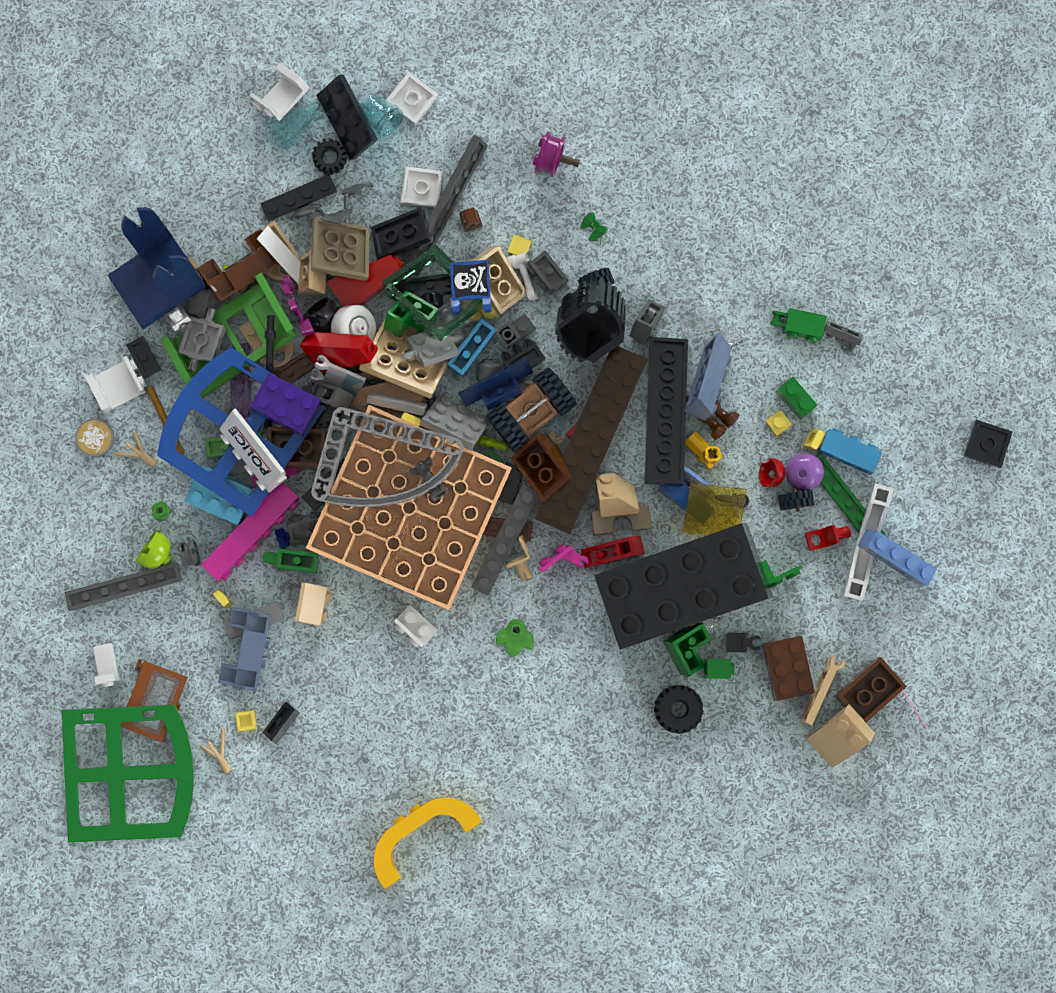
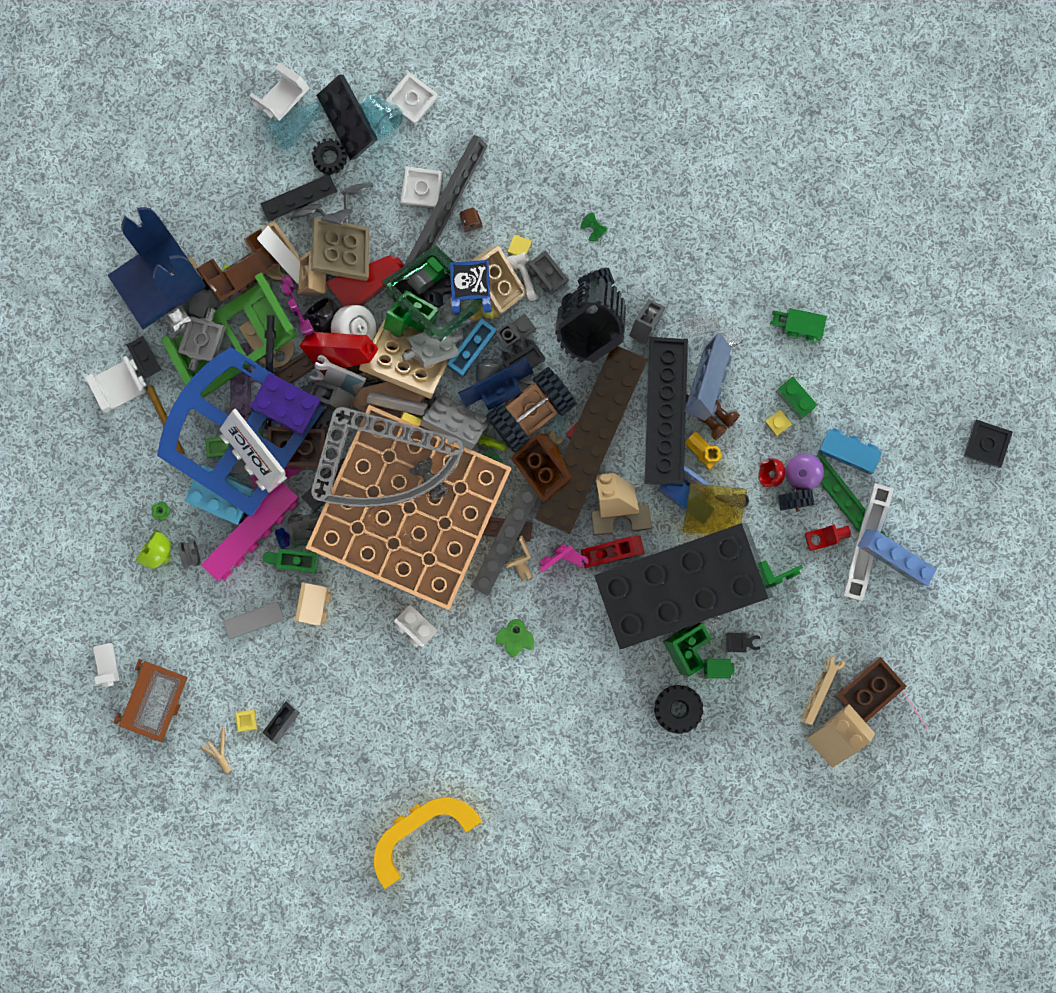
green window [61,704,194,842] -> none
dark grey plate [64,562,183,611] -> none
tile [75,419,114,457] -> none
tan plant [114,432,158,467] -> none
light yellow tile [213,589,232,609] -> none
sand blue bracket [218,606,271,691] -> none
black plate [370,207,431,260] -> none
black plate [498,462,522,505] -> none
magenta wheel [532,132,580,177] -> none
reddish brown brick [762,636,815,701] -> none
light yellow plate [803,429,825,450] -> none
dark grey hinge [824,320,863,352] -> none
none -> leg [408,256,445,294]

